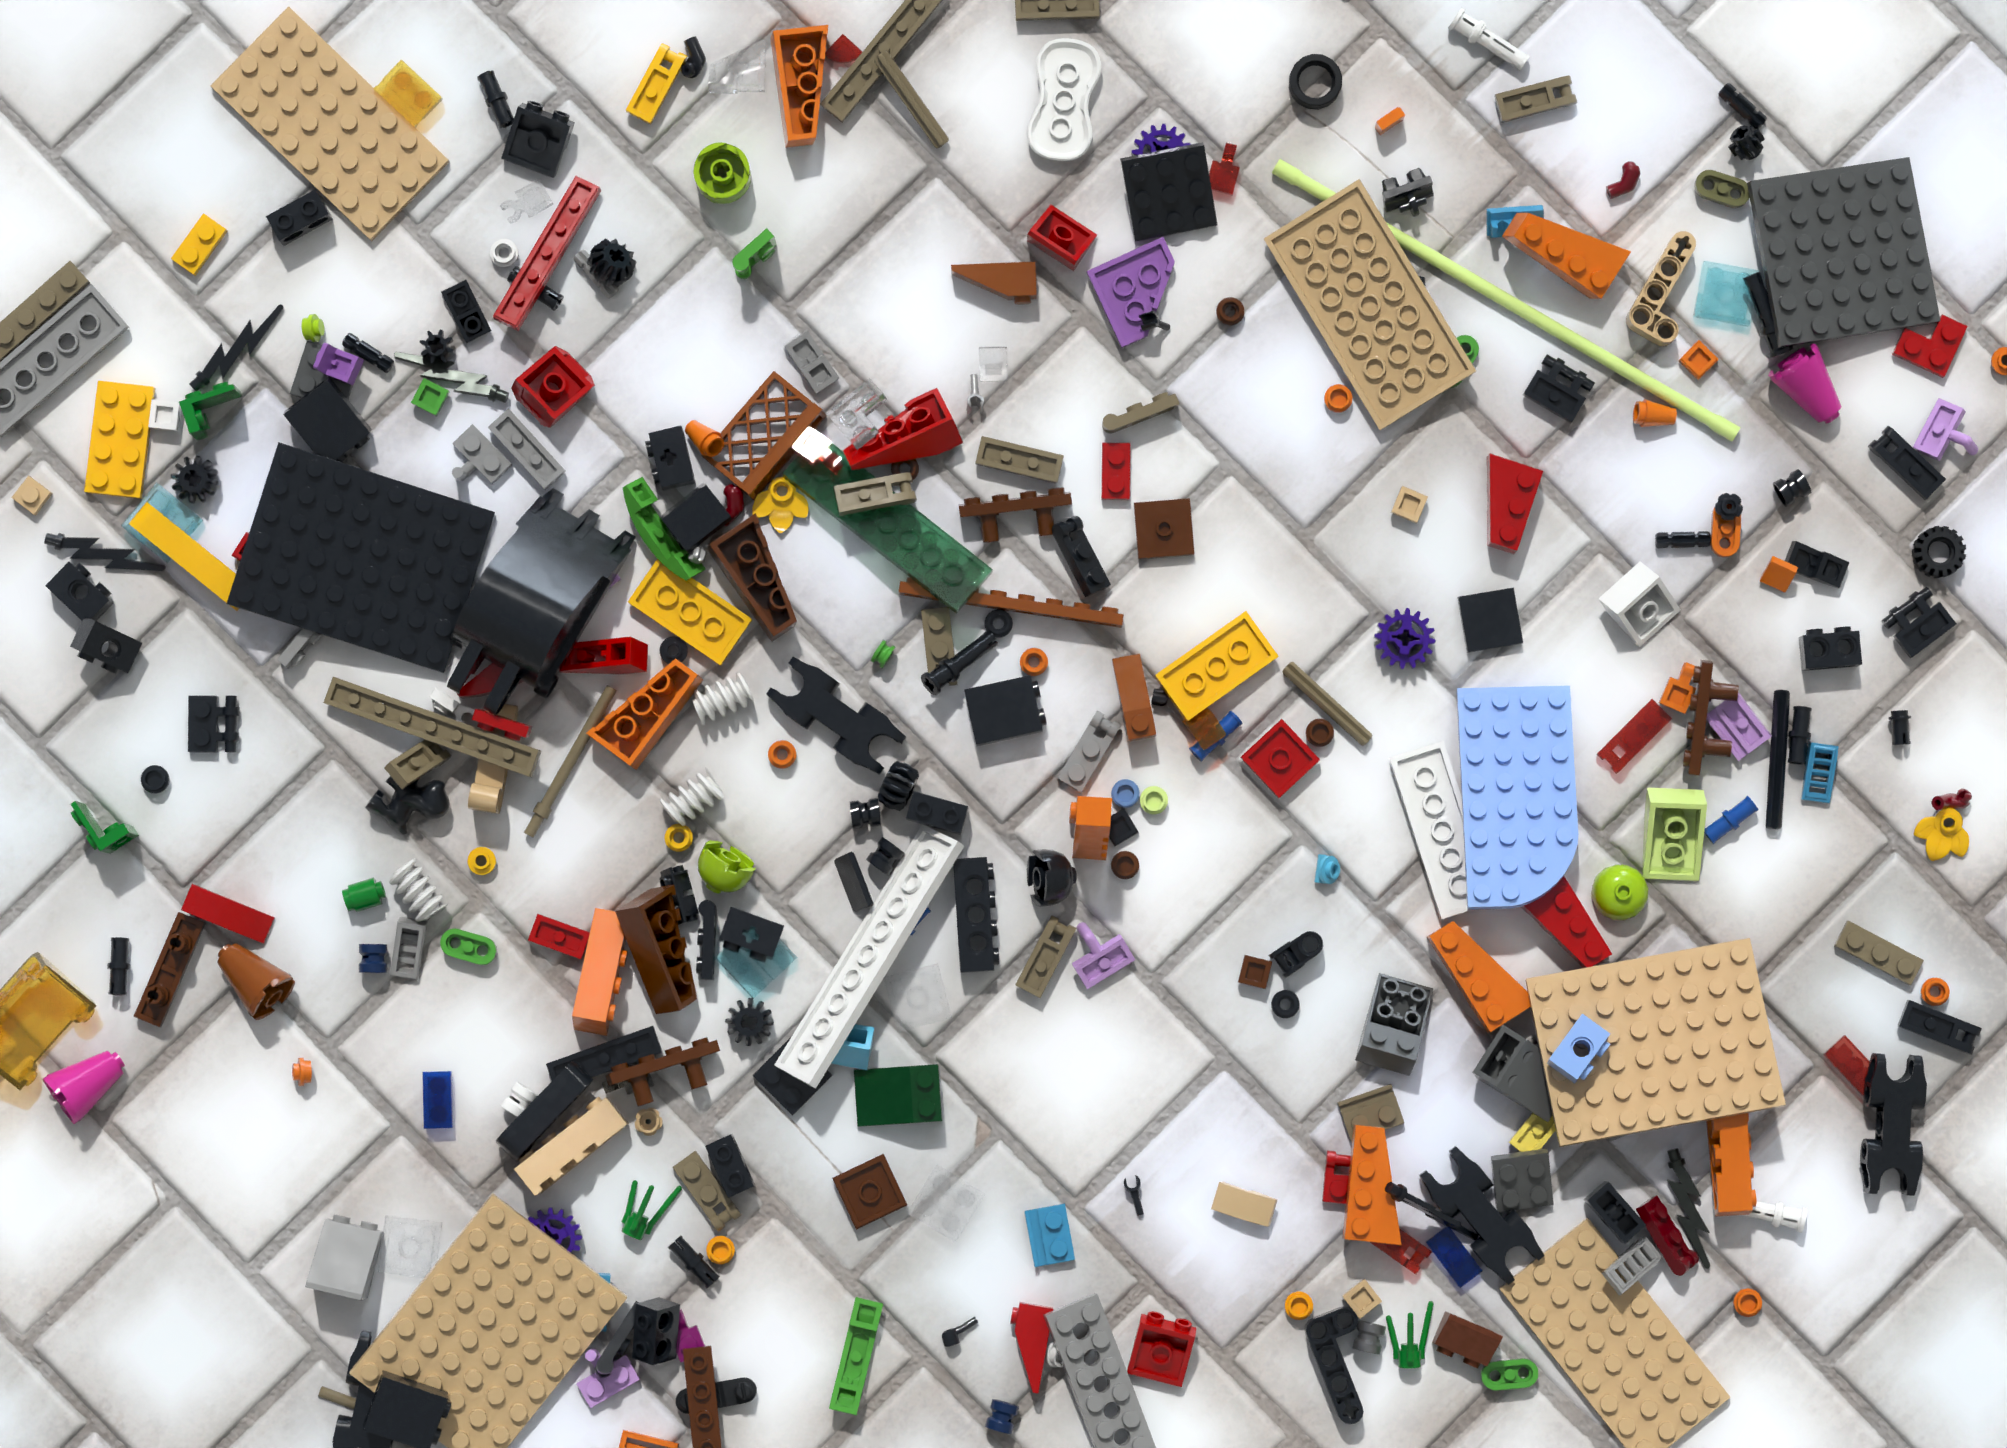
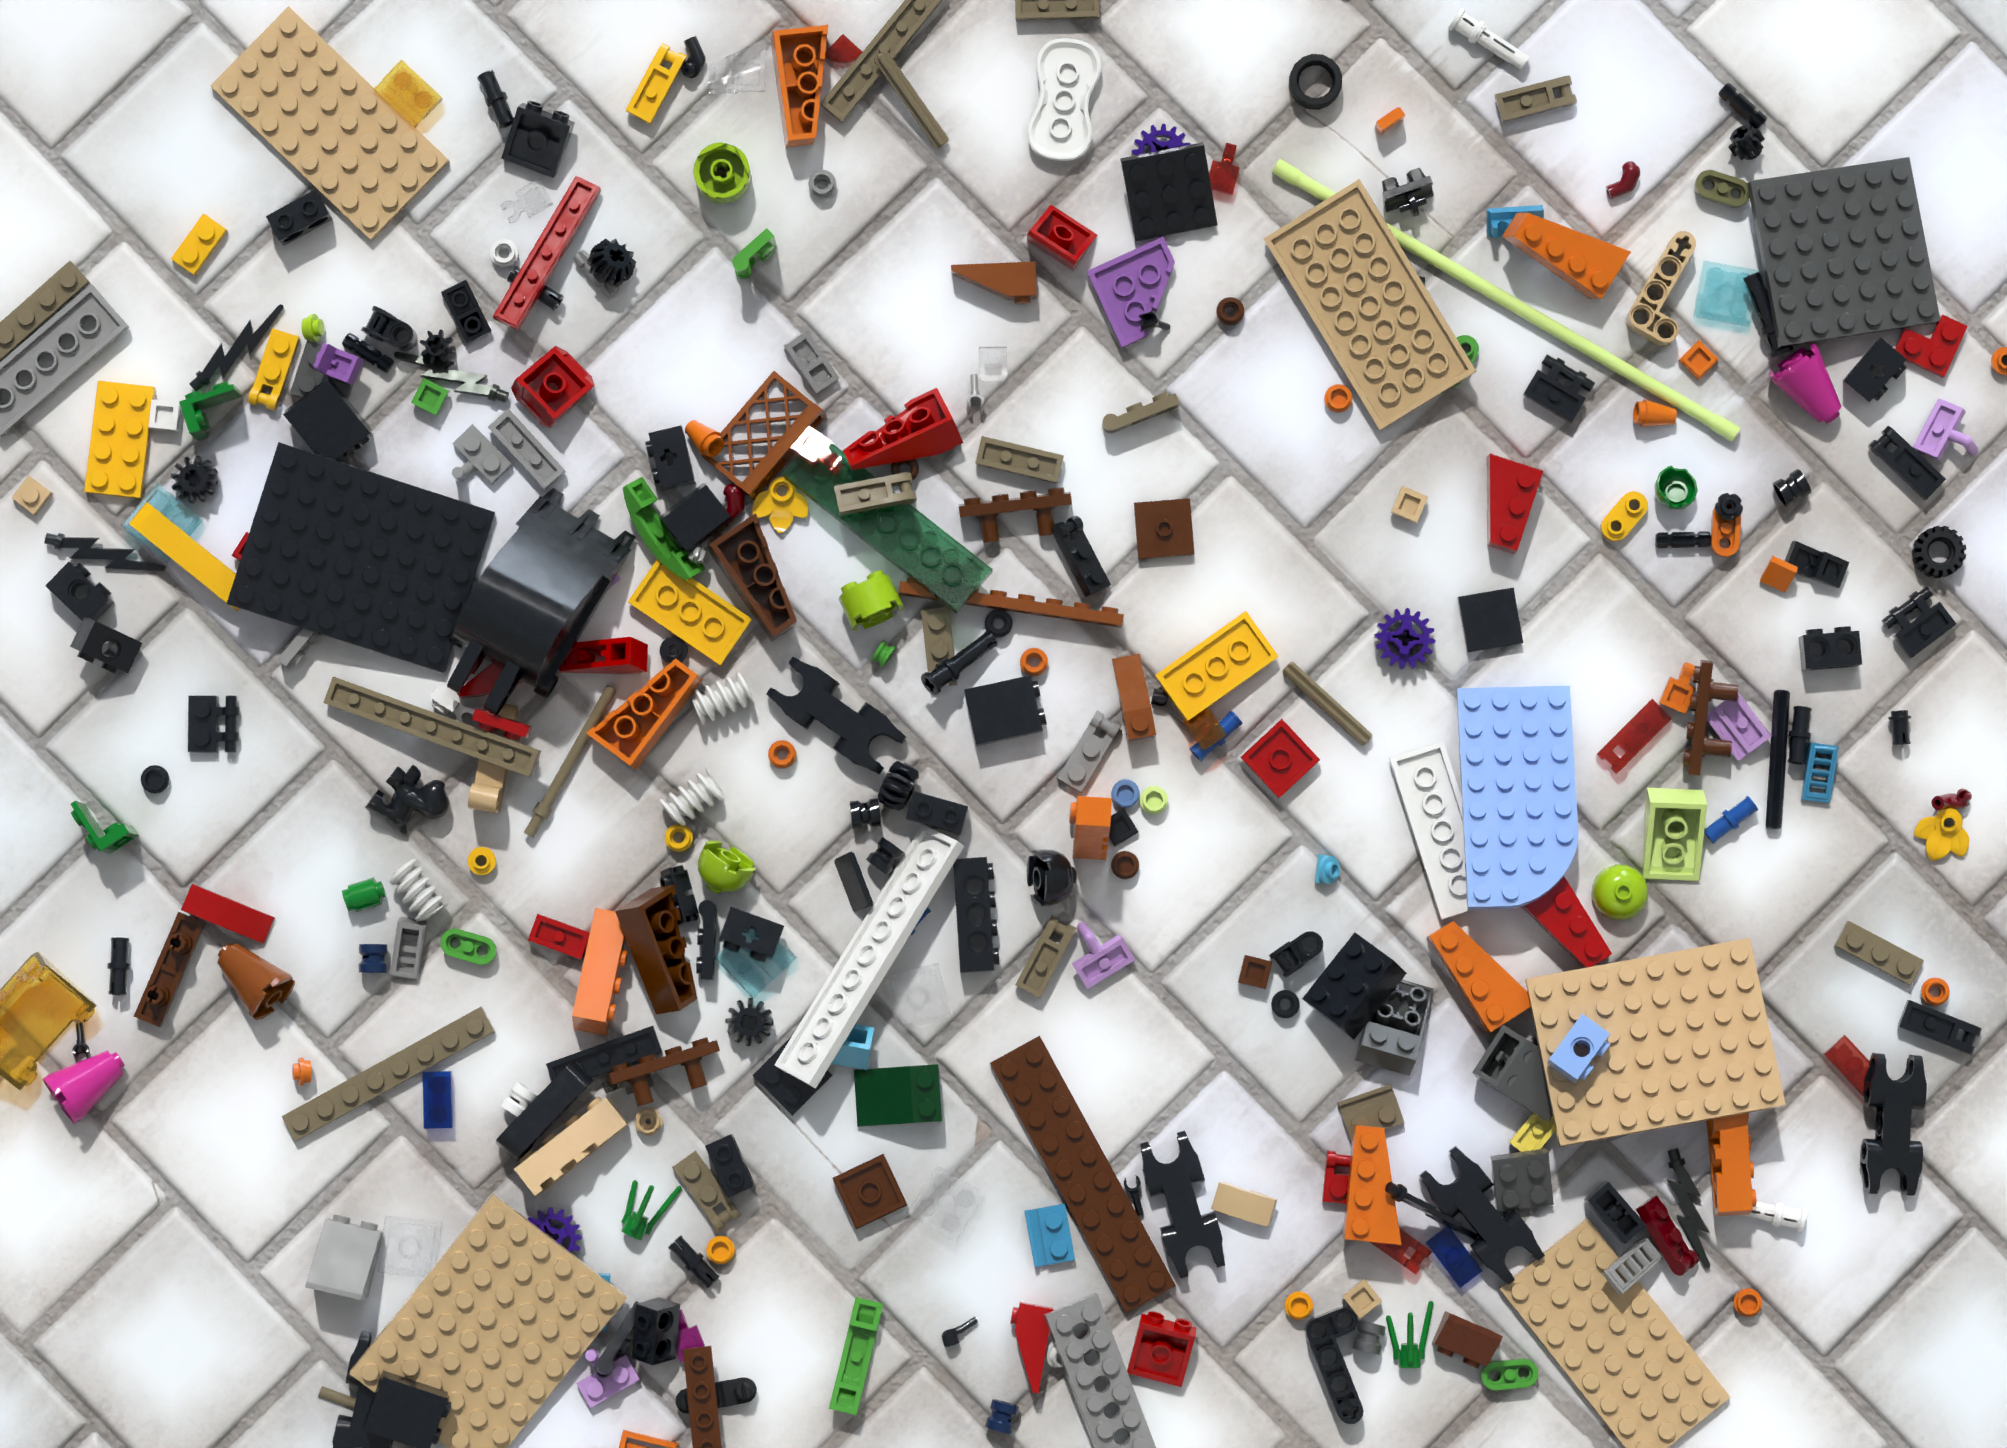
dark tan plate [384,740,451,789] -> none
clear plate [826,378,887,450] -> none
red plate [1101,443,1130,500] -> none
reddish brown plate [1306,719,1334,747] -> none
white slope [1599,562,1681,647] -> none
none -> black hand [72,1022,91,1063]
none -> yellow plate [248,328,300,411]
none -> dark tan plate [281,1007,495,1141]
none -> black piece [361,306,418,351]
none -> light grey plate [808,170,836,198]
none -> lime brick [839,570,904,631]
none -> reddish brown plate [990,1036,1176,1313]
none -> black piece [1140,1130,1225,1279]
none -> black brick [1302,932,1407,1040]
none -> yellow plate [1600,491,1648,542]
none -> green hair [1654,466,1698,510]
none -> black brick [1843,337,1907,402]

